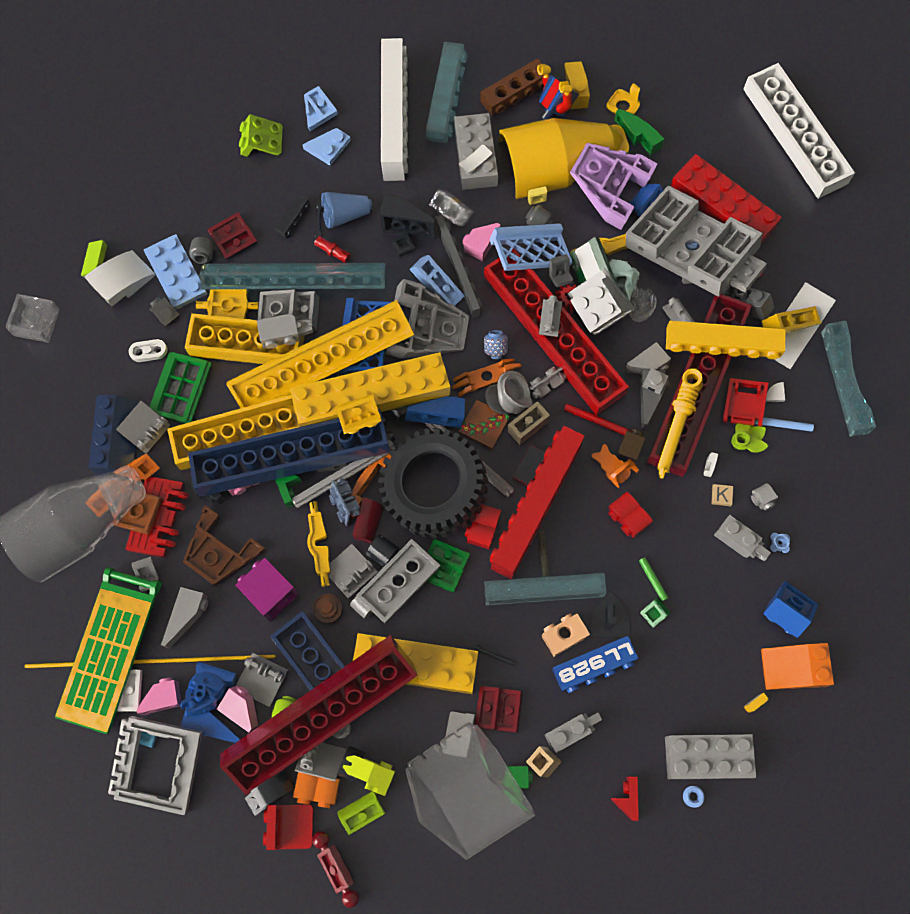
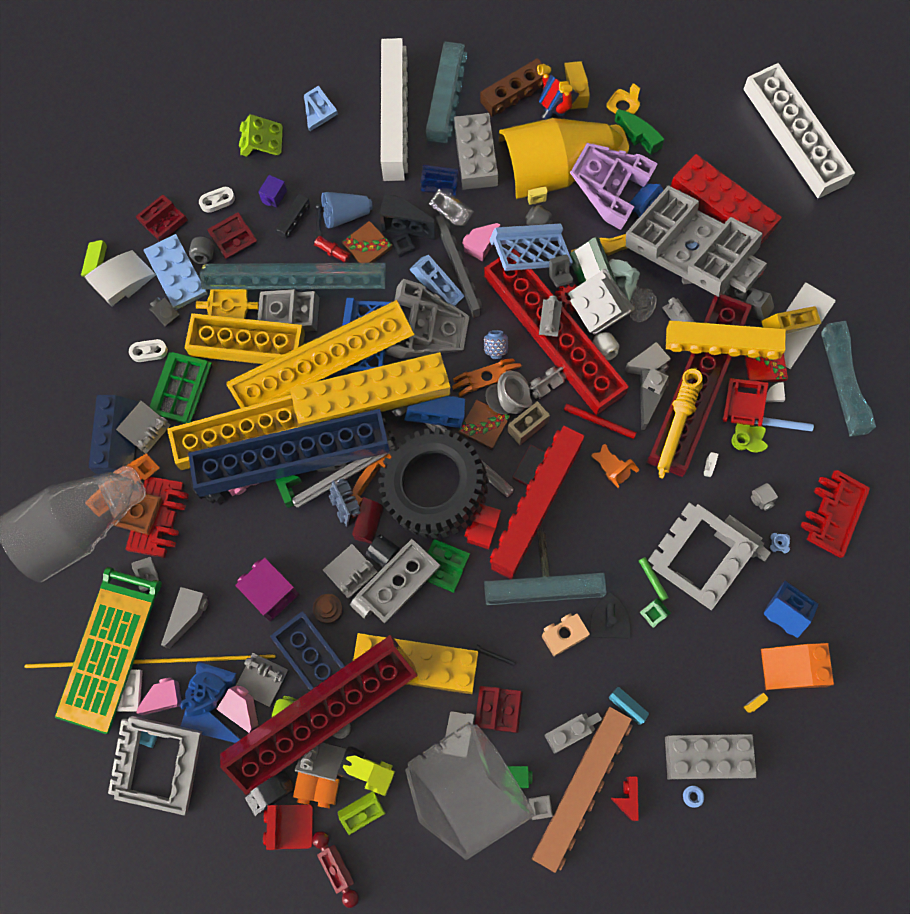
clear brick [6,294,60,343] -> none
reddish brown wing [183,505,266,586] -> none
light grey hinge [257,314,313,349] -> none
light blue wing [303,128,351,166] -> none
yellow piece [307,501,331,587] -> none
yellow bracket [335,394,382,434] -> none
white sticker [459,145,492,173] -> none
tan brick [526,746,562,777] -> none
blue brick [552,636,638,693] -> none
red brick [608,492,653,538] -> none
dark brown brick [618,428,645,460] -> none
tan tile [711,484,733,506] -> none
none -> dark red slope [136,194,188,241]
none -> white plate [199,187,235,213]
none -> dark purple brick [258,175,287,208]
none -> dark orange tile [342,221,393,269]
none -> clear blue hinge [420,165,459,196]
none -> light grey tile [529,795,553,820]
none -> nougat brick [532,707,633,873]
none -> white head [592,332,619,360]
none -> medium azure slope [609,687,649,725]
none -> light grey hinge [648,503,759,611]
none -> red tile [745,353,788,382]
none -> red hinge [801,470,870,558]

